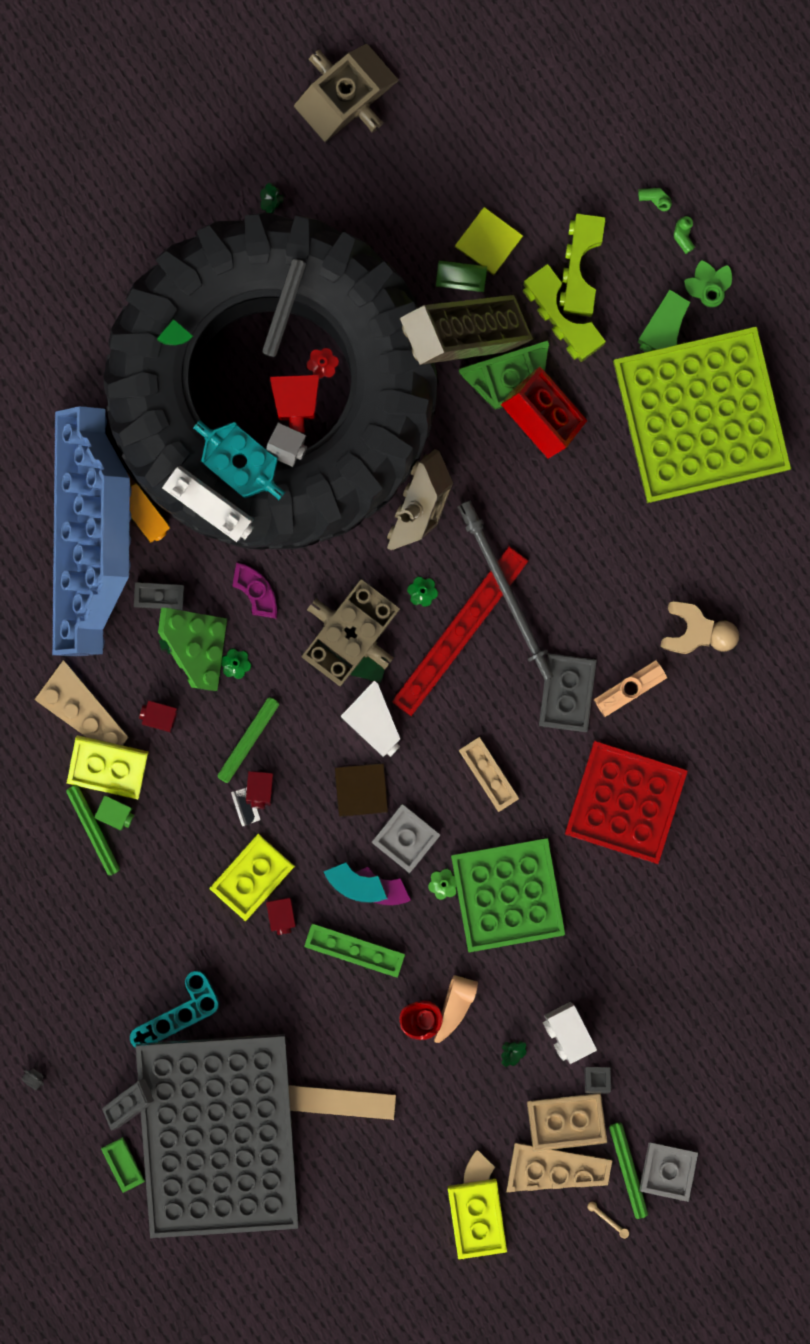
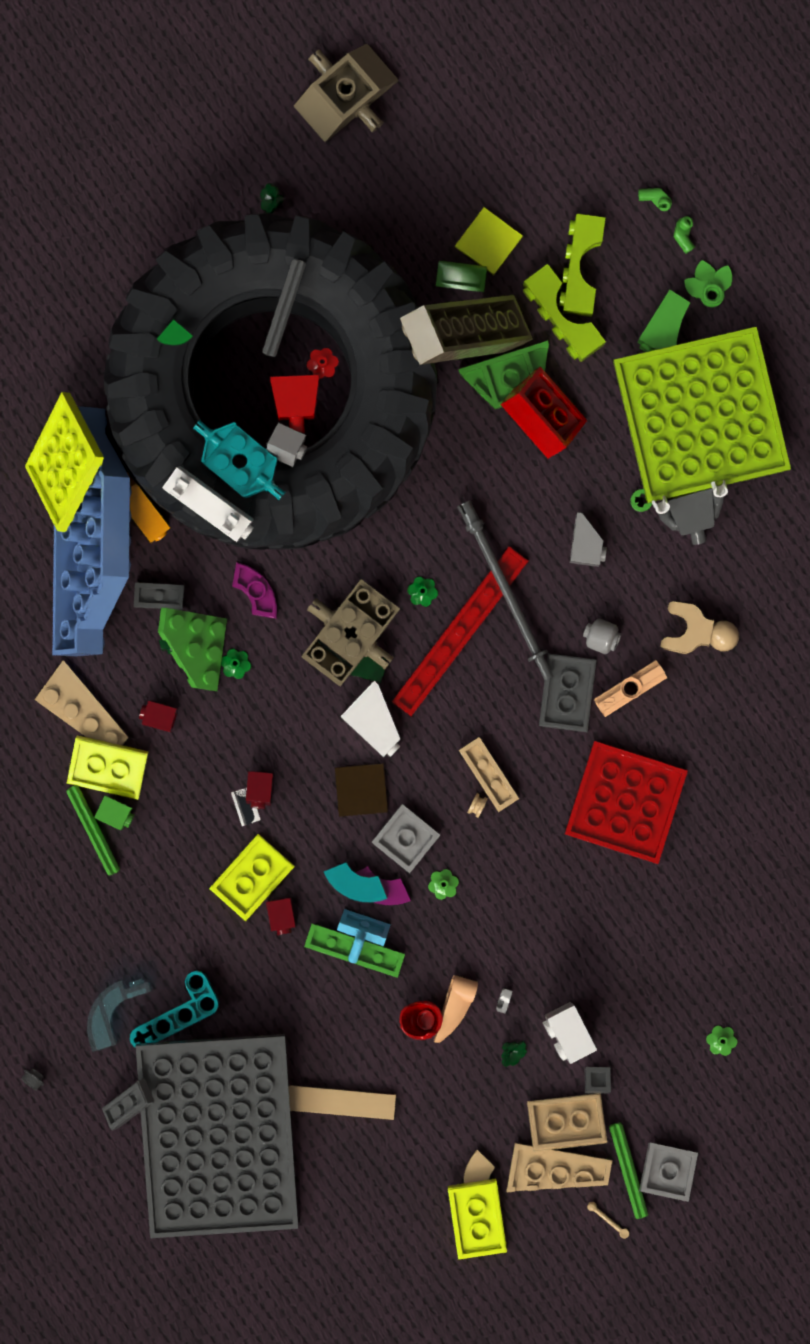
bright green tile [101,1137,145,1193] -> none
bright green axle [217,697,279,783] -> none
dark tan slope [387,449,453,550] -> none
bright green plate [451,838,565,953] -> none
none -> neon yellow plate [25,392,104,532]
none -> clear light blue arch [87,978,152,1052]
none -> medium azure plate [337,909,390,963]
none -> tan bush [467,793,488,818]
none -> light grey tile [496,988,512,1014]
none -> light grey slope [569,513,607,567]
none -> light grey head [583,618,621,654]
none -> bright green bush [631,489,652,512]
none -> dark grey torso [652,480,728,545]
none -> bright green plant [706,1026,737,1056]

